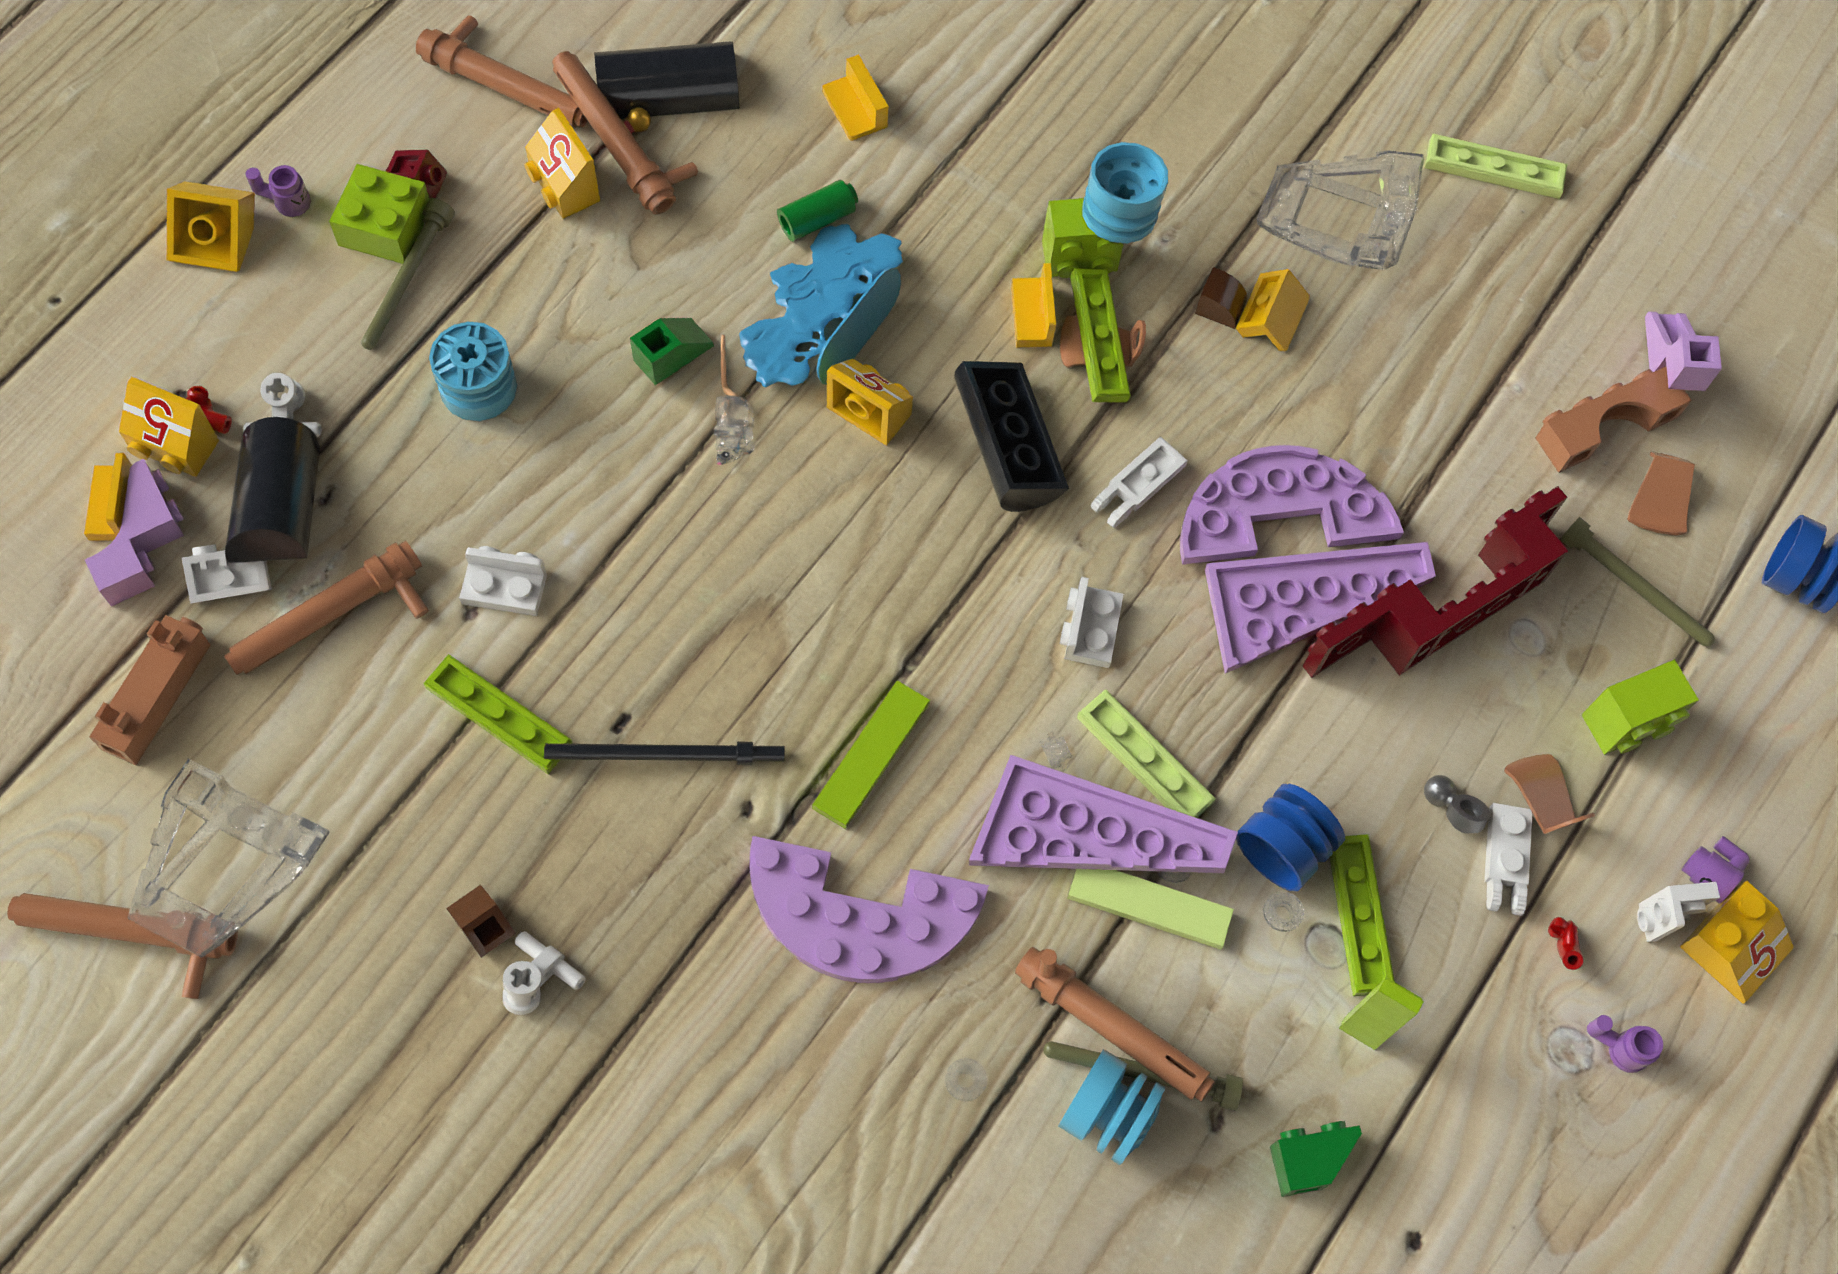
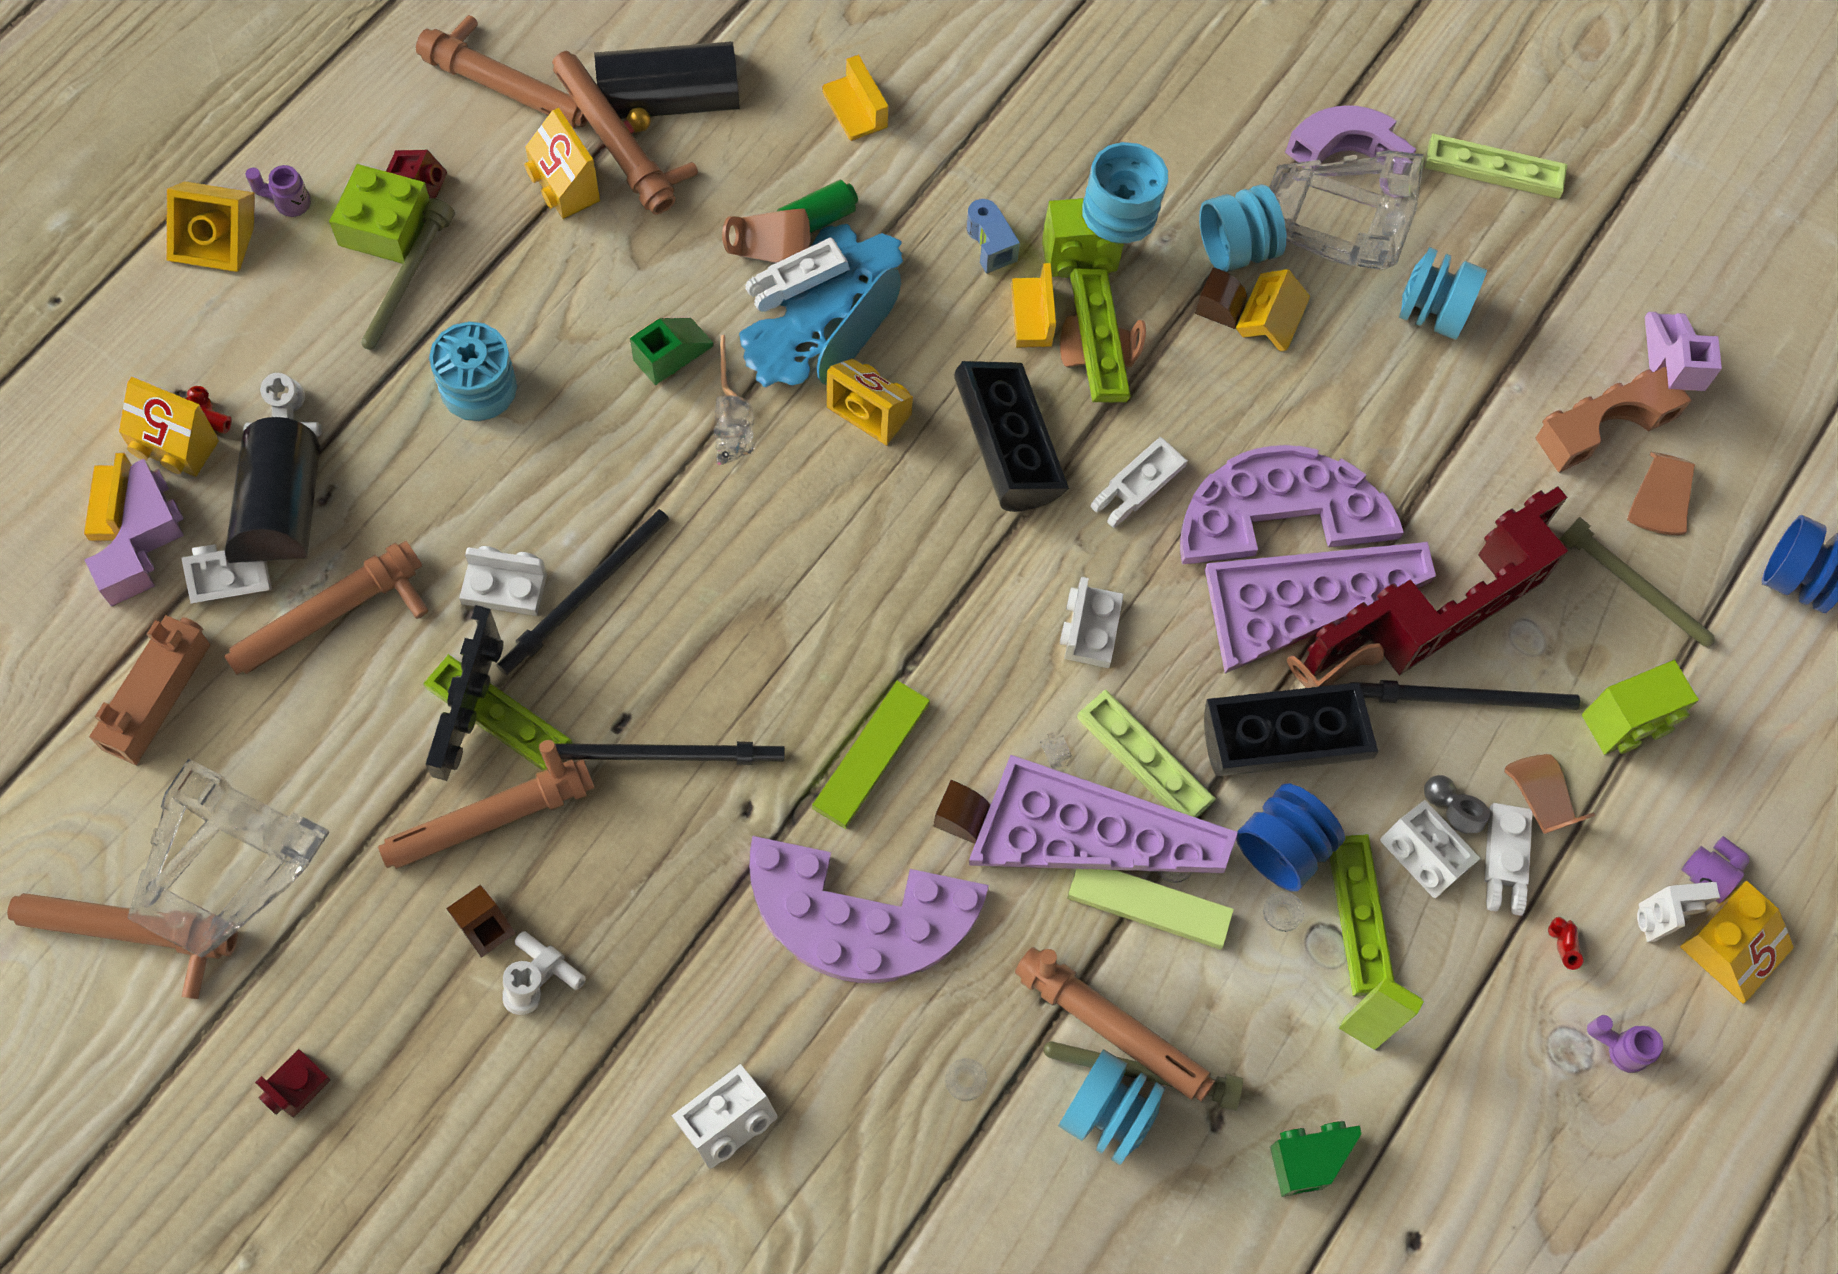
none -> dark red bracket [255,1049,331,1118]
none -> nougat cylinder [378,740,595,869]
none -> black wing [425,605,504,781]
none -> black bar [496,509,669,675]
none -> white bracket [672,1064,778,1169]
none -> nougat piece [722,209,810,263]
none -> white hinge [745,237,850,312]
none -> reddish brown brick [933,780,991,844]
none -> medium blue leg [966,199,1020,274]
none -> medium azure wheel [1199,184,1287,272]
none -> black brick [1204,682,1378,776]
none -> lavender arch [1285,106,1416,178]
none -> nougat piece [1287,643,1384,688]
none -> black bar [1350,680,1580,710]
none -> white bracket [1380,800,1481,898]
none -> medium azure wheel [1399,247,1487,340]

